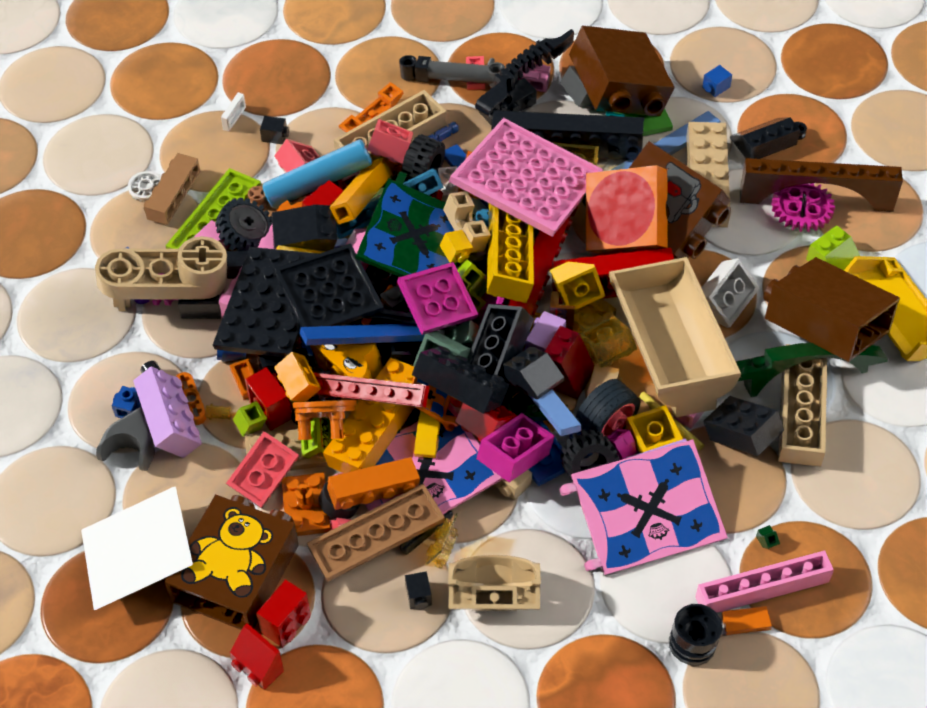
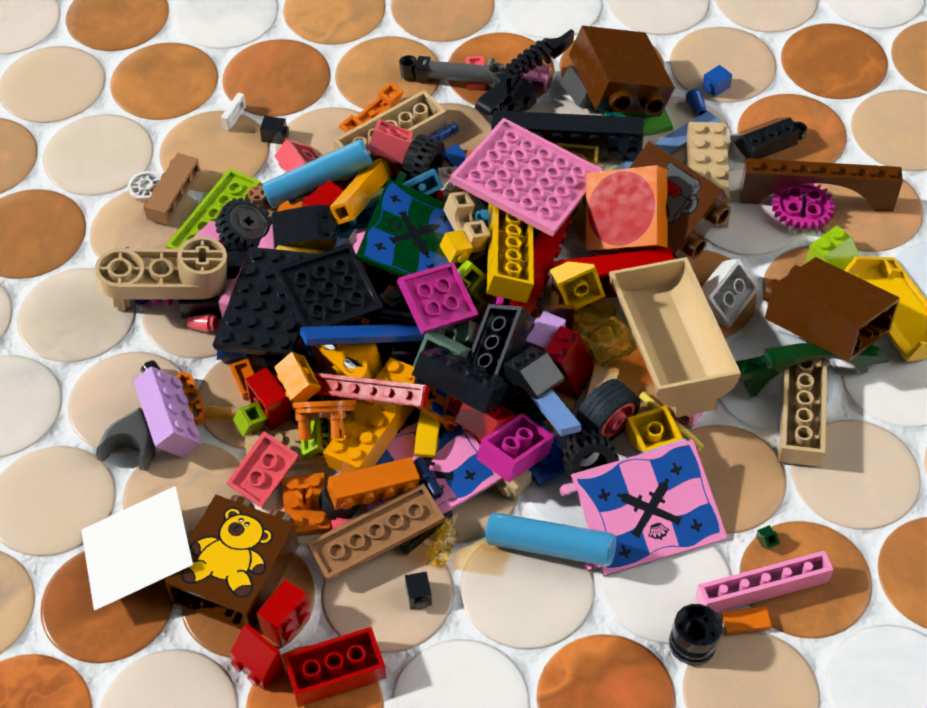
blue brick [111,386,142,418] -> none
tan piece [448,555,541,611] -> none
dark pink piece [607,428,637,460] -> none
black brick [703,396,784,456] -> none
none -> coral cone [187,313,219,333]
none -> red brick [283,627,387,707]
none -> dark blue pin [413,457,444,500]
none -> dark azure cylinder [485,512,616,566]
none -> blue cone [685,88,707,117]

